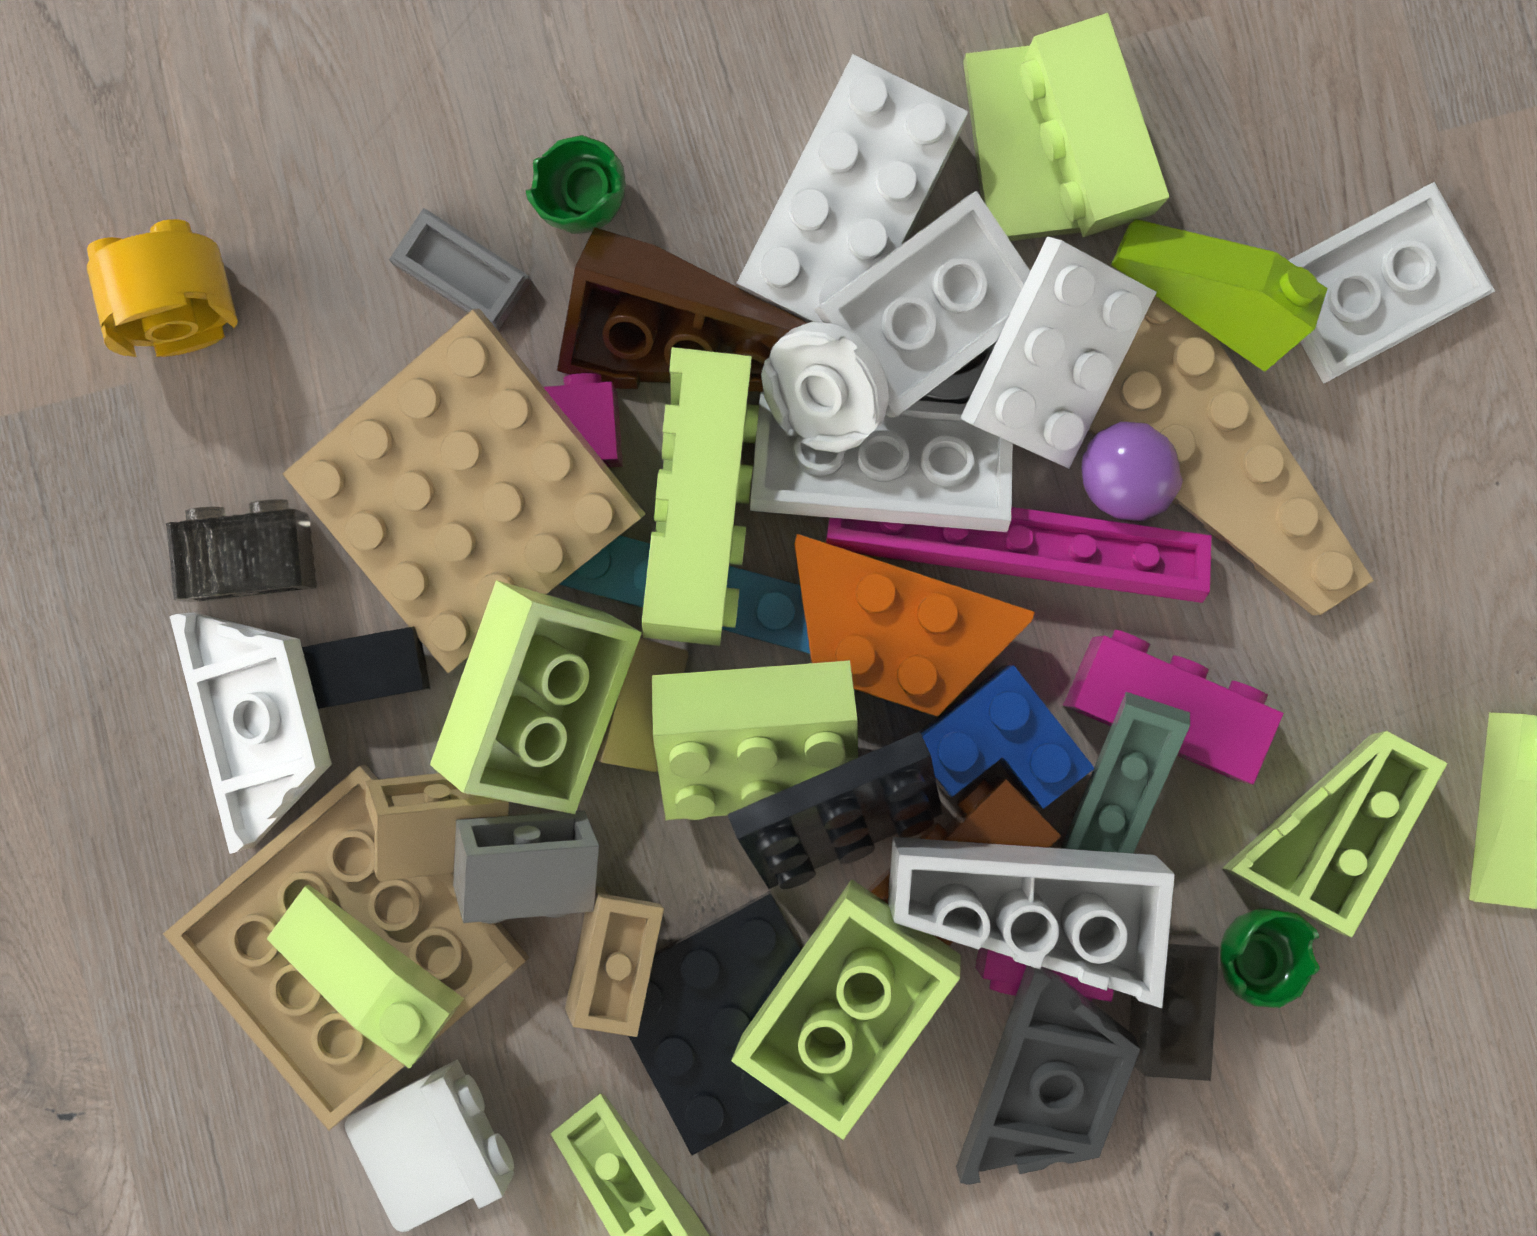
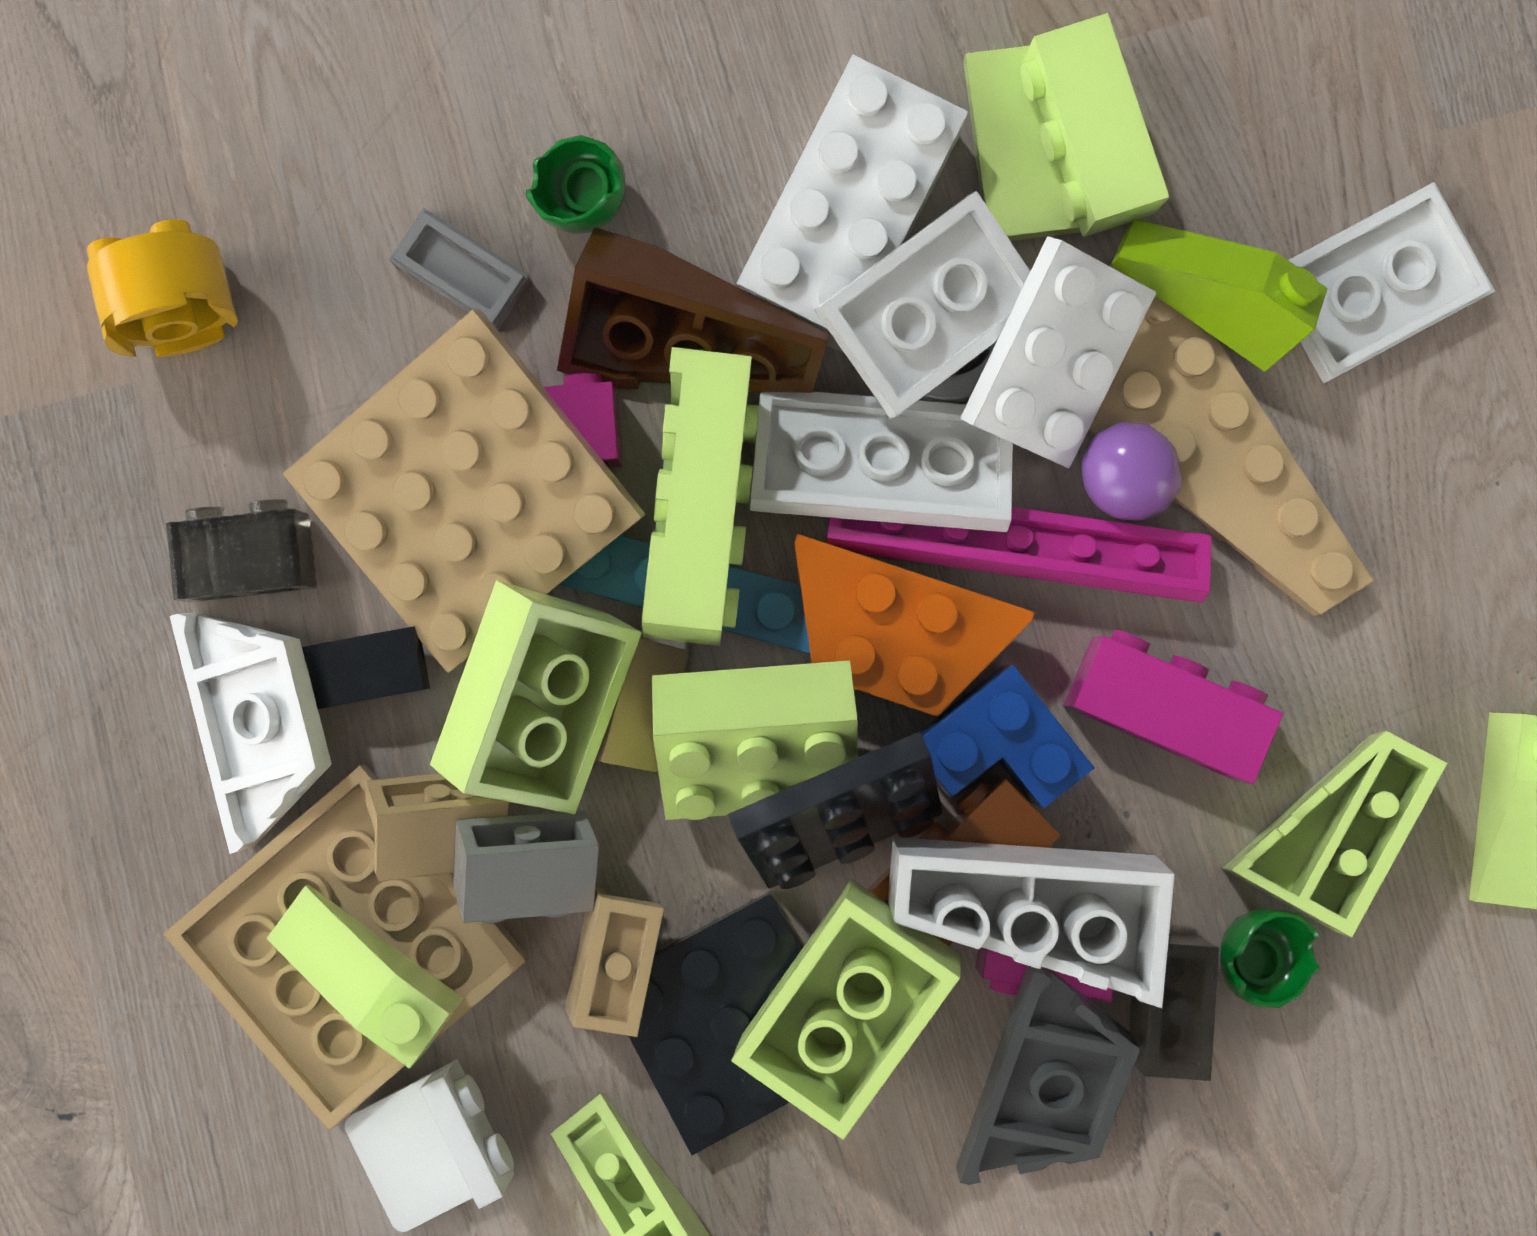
white tile [761,322,889,453] -> none
sand green plate [1060,692,1190,854] -> none

